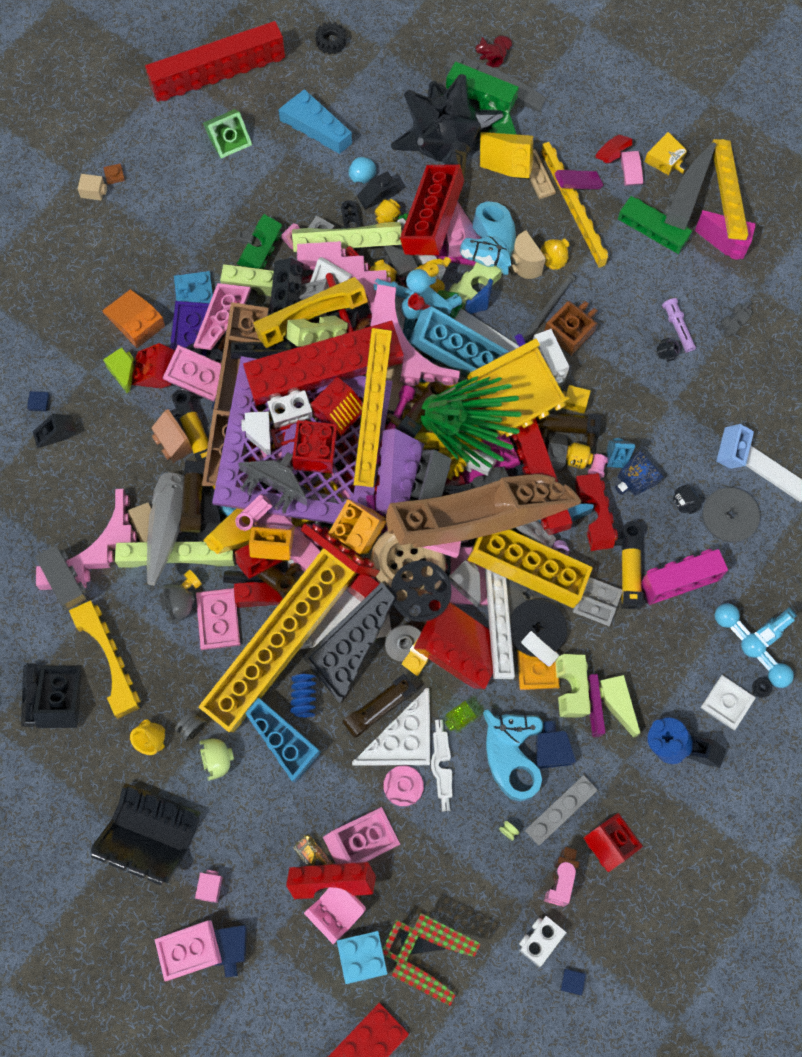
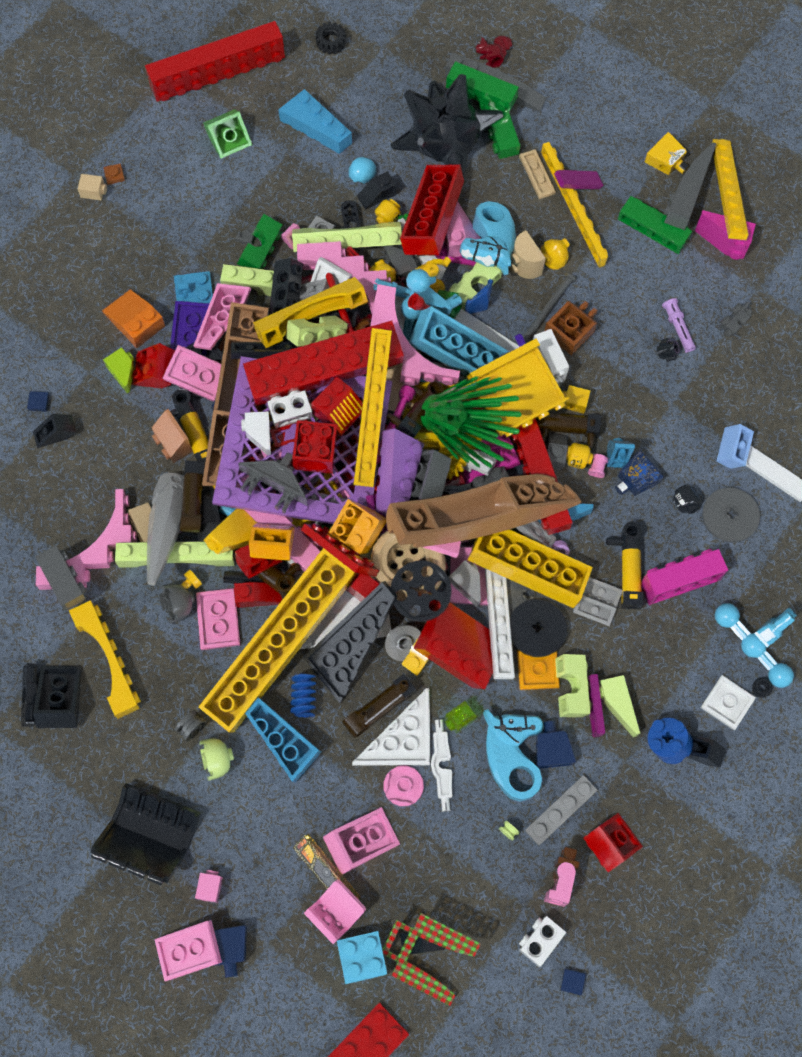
yellow helmet [130,719,165,755] -> none
bright pink piece [235,493,273,531] -> none
red arch [286,862,376,899] -> none
yellow slope [480,132,534,178] -> none
white sticker [521,631,559,667] -> none
red arch [575,473,618,551] -> none
red slope [595,134,632,163] -> none
bright pink slope [621,151,643,186] -> none

